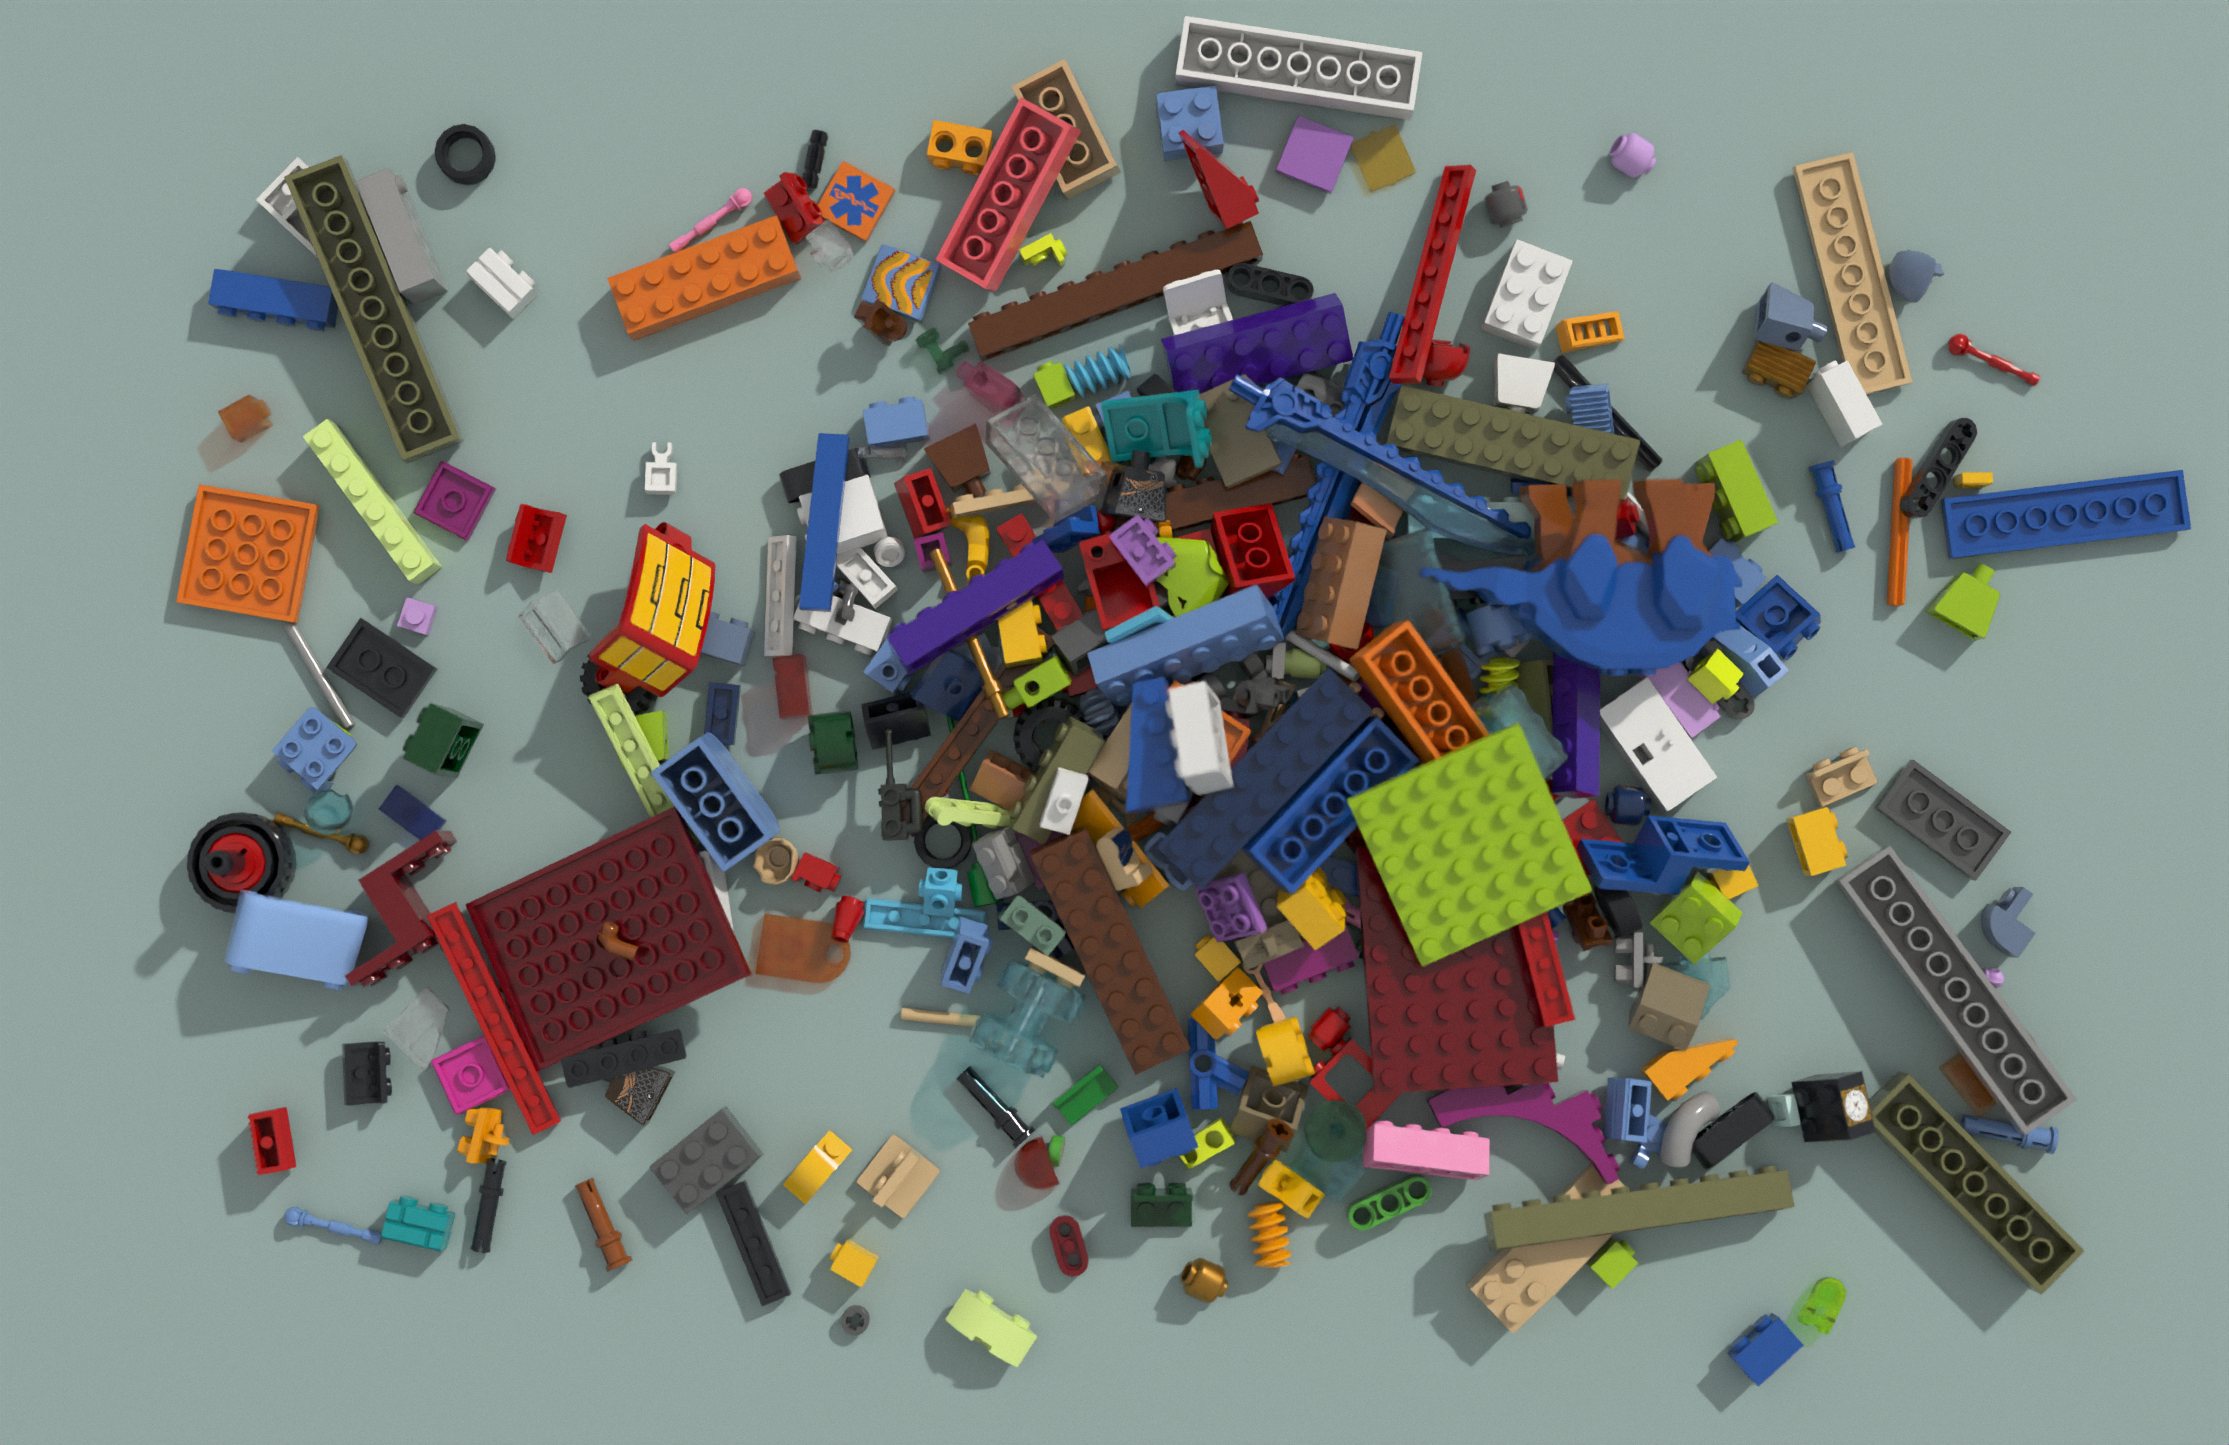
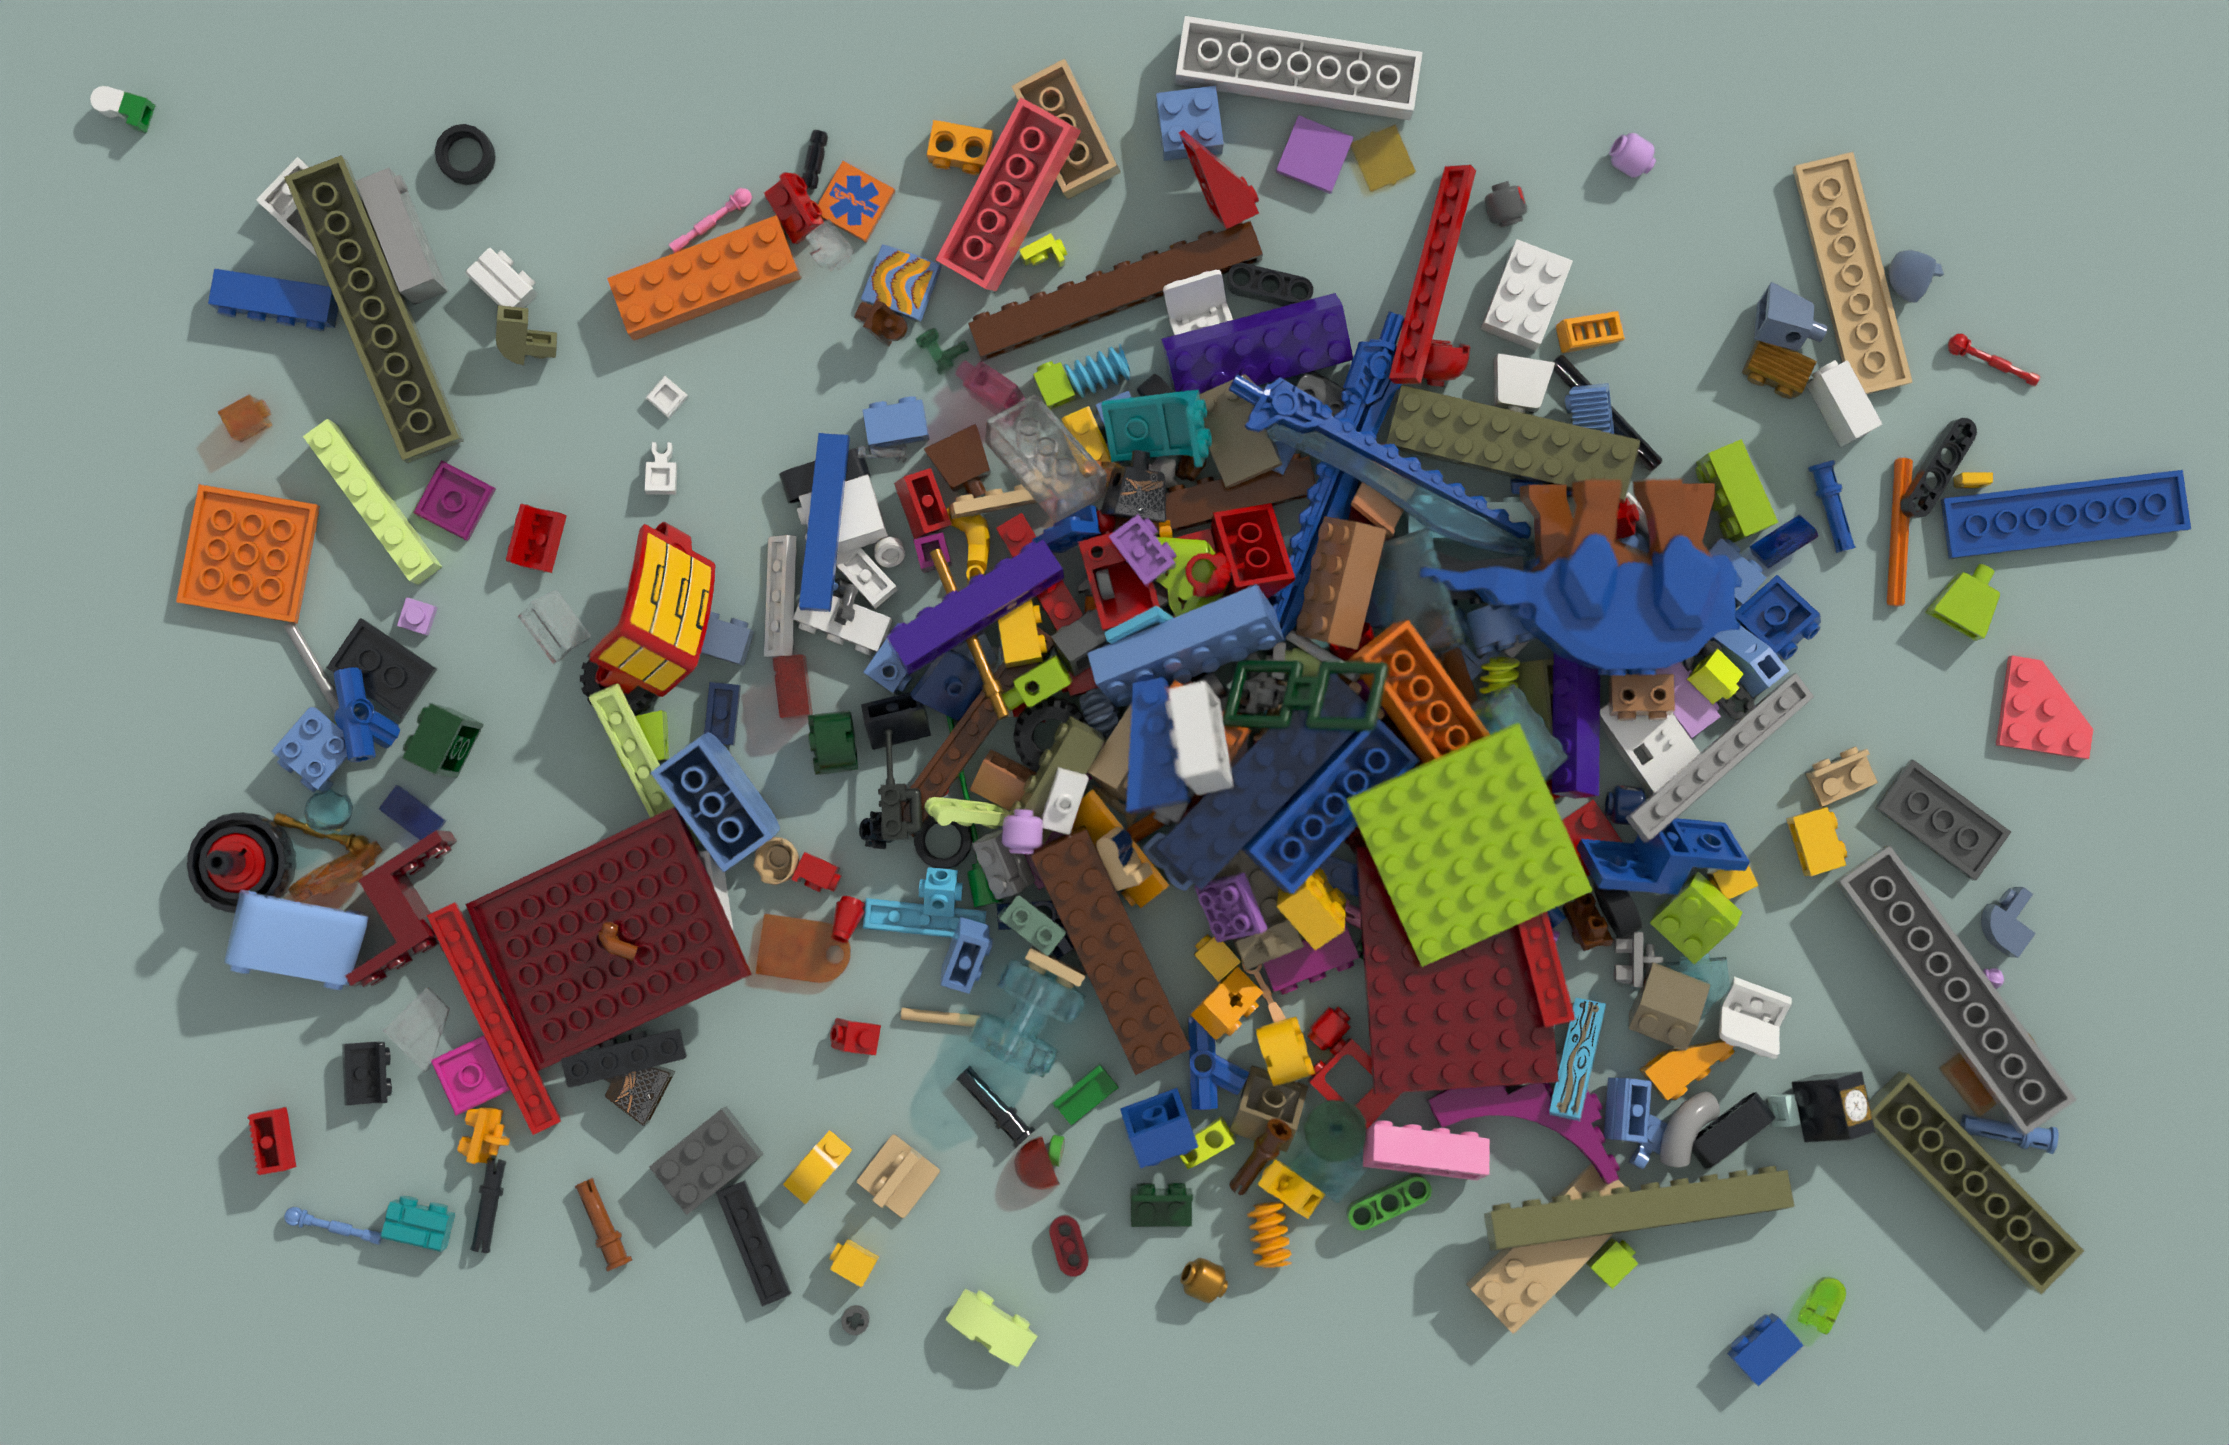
none -> leg [90,86,156,133]
none -> clear orange plate [288,840,383,902]
none -> blue piece [333,667,400,762]
none -> olive brick [496,305,557,365]
none -> white tile [646,376,689,419]
none -> red bracket [830,1018,881,1055]
none -> black gear [859,811,894,849]
none -> lavender head [1002,809,1043,854]
none -> dark grey tile [1096,568,1115,600]
none -> red piece [1185,552,1231,598]
none -> dark green bar [1223,660,1389,731]
none -> medium azure tile [1549,997,1606,1121]
none -> medium nougat brick [1609,674,1675,721]
none -> light grey plate [1626,673,1814,842]
none -> white bracket [1719,977,1792,1059]
none -> clear blue plate [1749,514,1819,569]
none -> coral plate [1996,656,2093,759]

